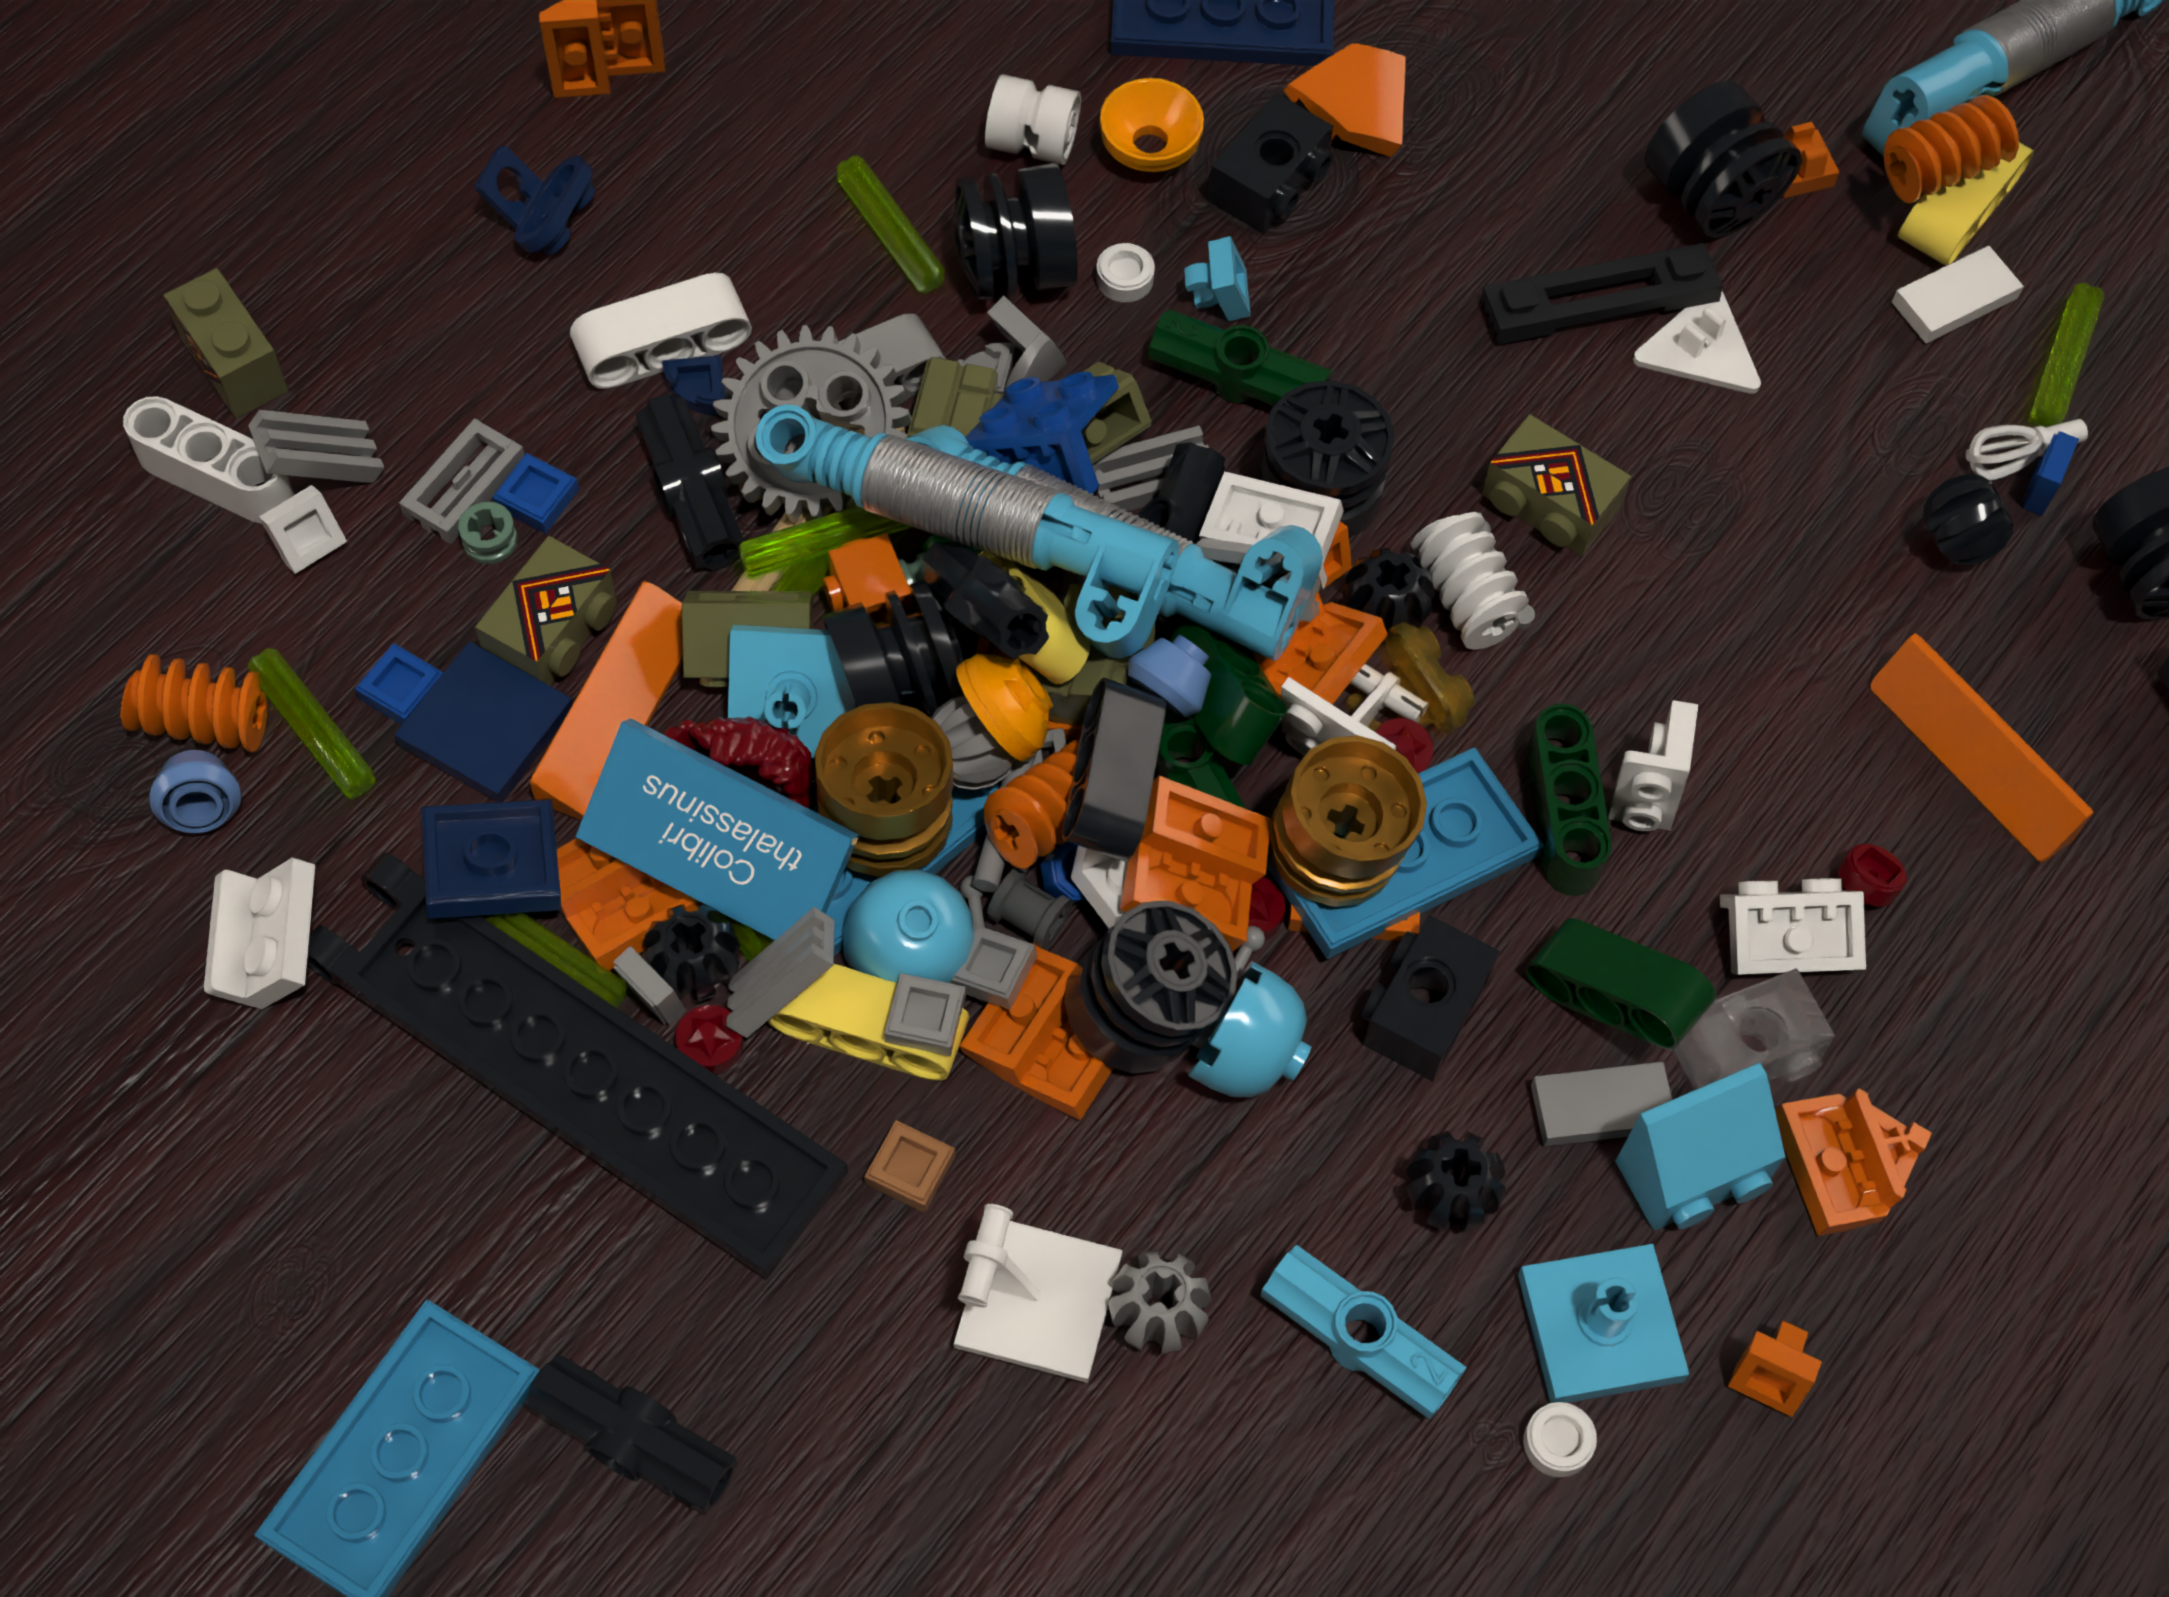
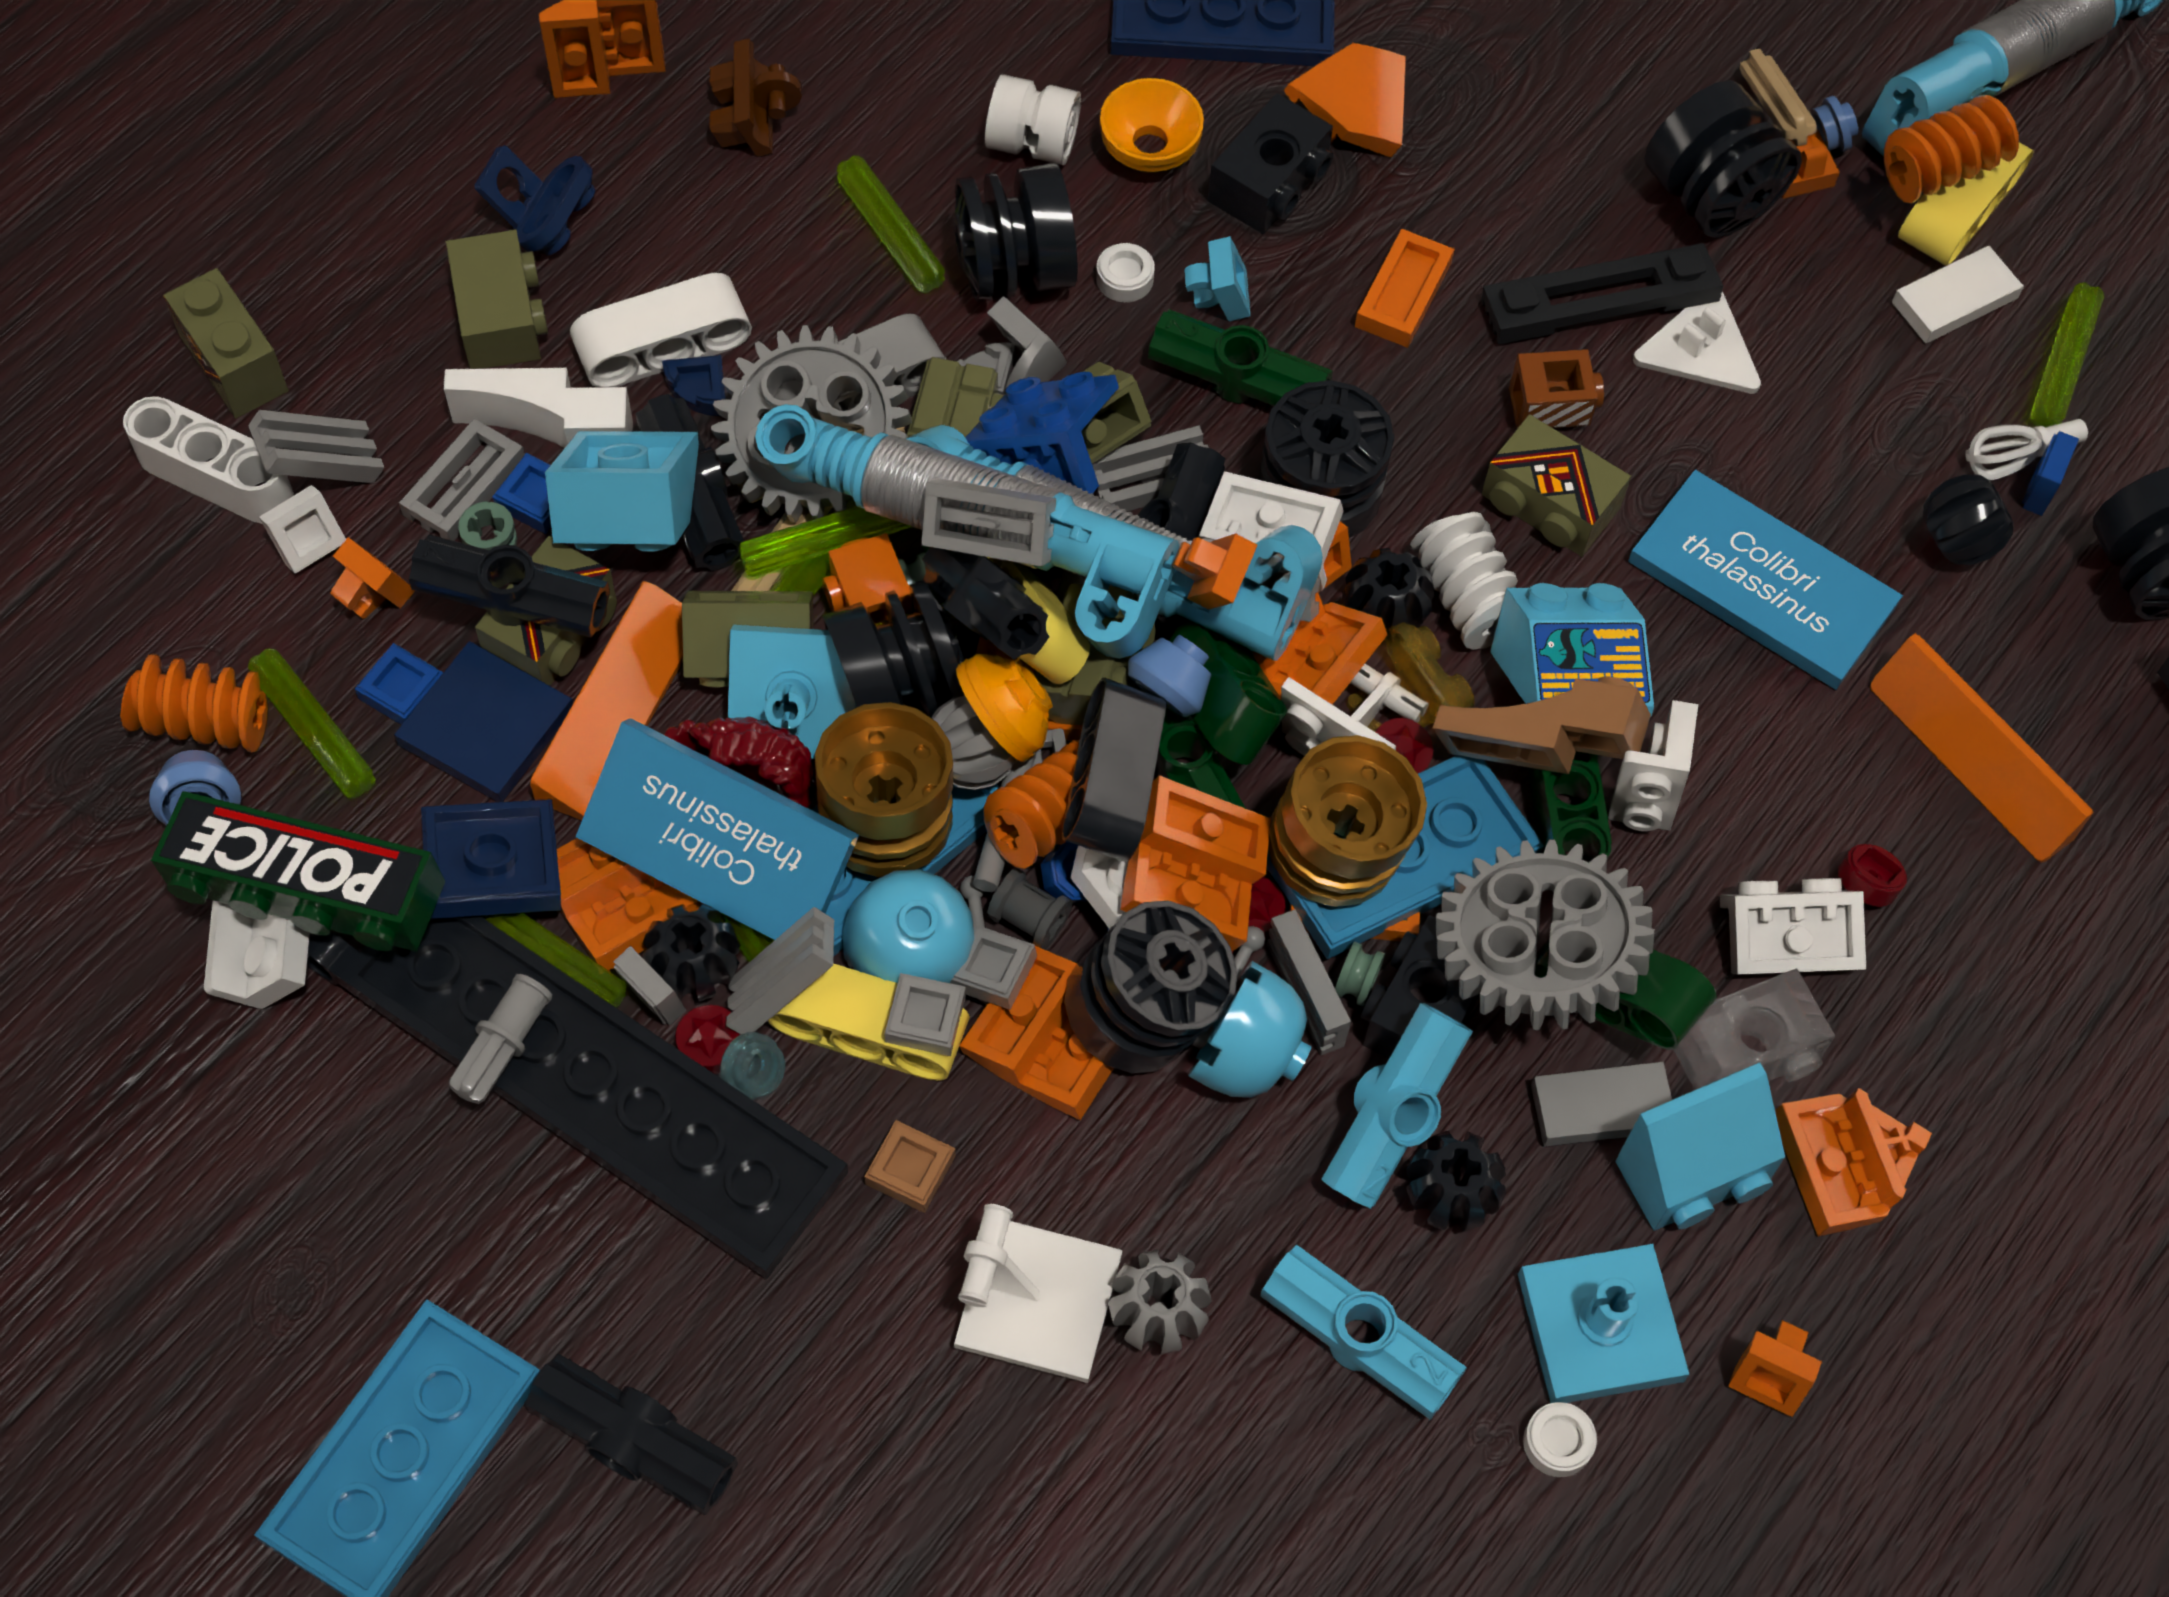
none -> brick [151,791,446,951]
none -> orange tile [330,537,415,619]
none -> black piece [409,534,610,638]
none -> white slope [444,368,633,448]
none -> olive brick [446,230,548,369]
none -> light grey axle [449,974,552,1104]
none -> medium azure slope [545,431,699,551]
none -> reddish brown hips [710,38,802,157]
none -> clear light blue plate [721,1032,785,1099]
none -> light grey tile [922,478,1056,567]
none -> orange tile [1172,533,1258,610]
none -> light grey tile [1266,909,1351,1056]
none -> medium azure piece [1321,1003,1473,1209]
none -> sand green bush [1335,941,1385,1007]
none -> orange tile [1355,228,1455,348]
none -> medium nougat slope [1433,676,1651,774]
none -> light grey gear [1436,840,1654,1030]
none -> slope [1490,583,1654,716]
none -> dark orange brick [1509,349,1604,429]
none -> dark azure tile [1628,469,1903,690]
none -> tan axle [1740,49,1817,146]
none -> medium blue plate [1811,96,1859,152]

